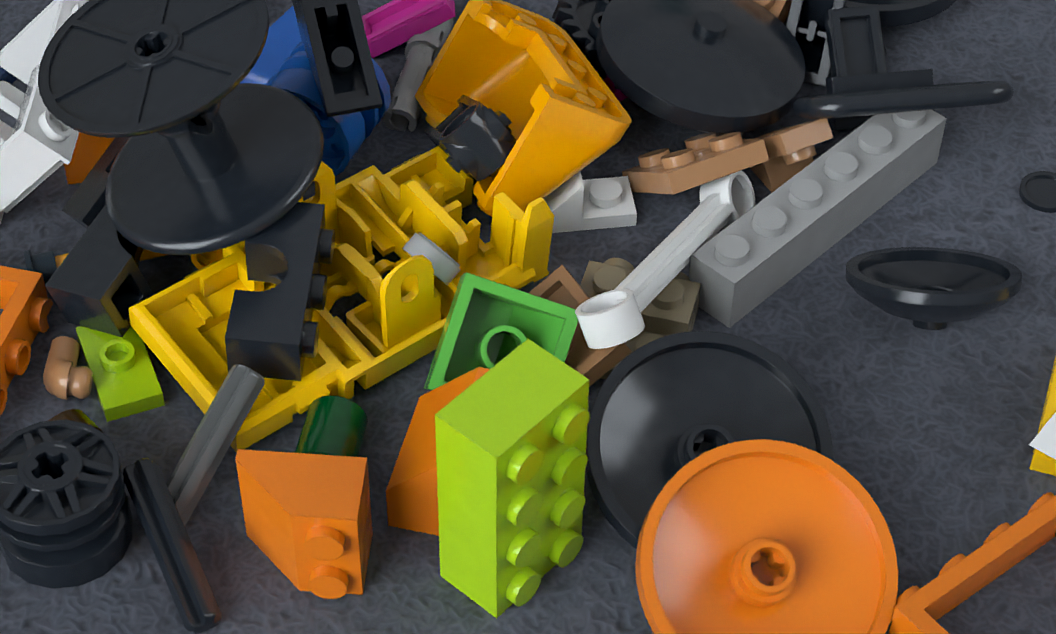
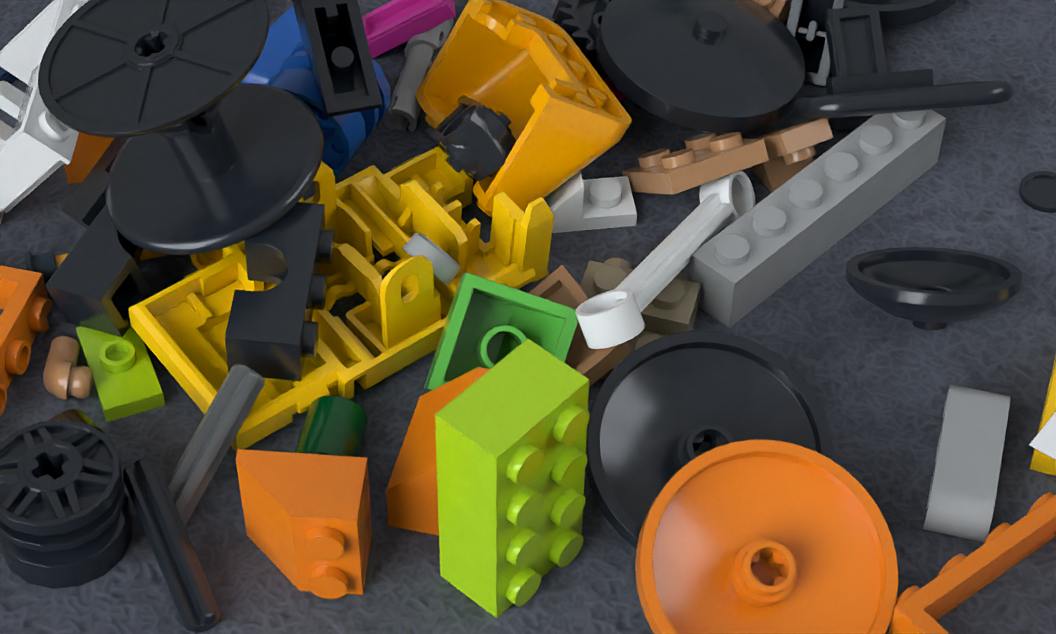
none -> light grey beam [923,384,1011,543]

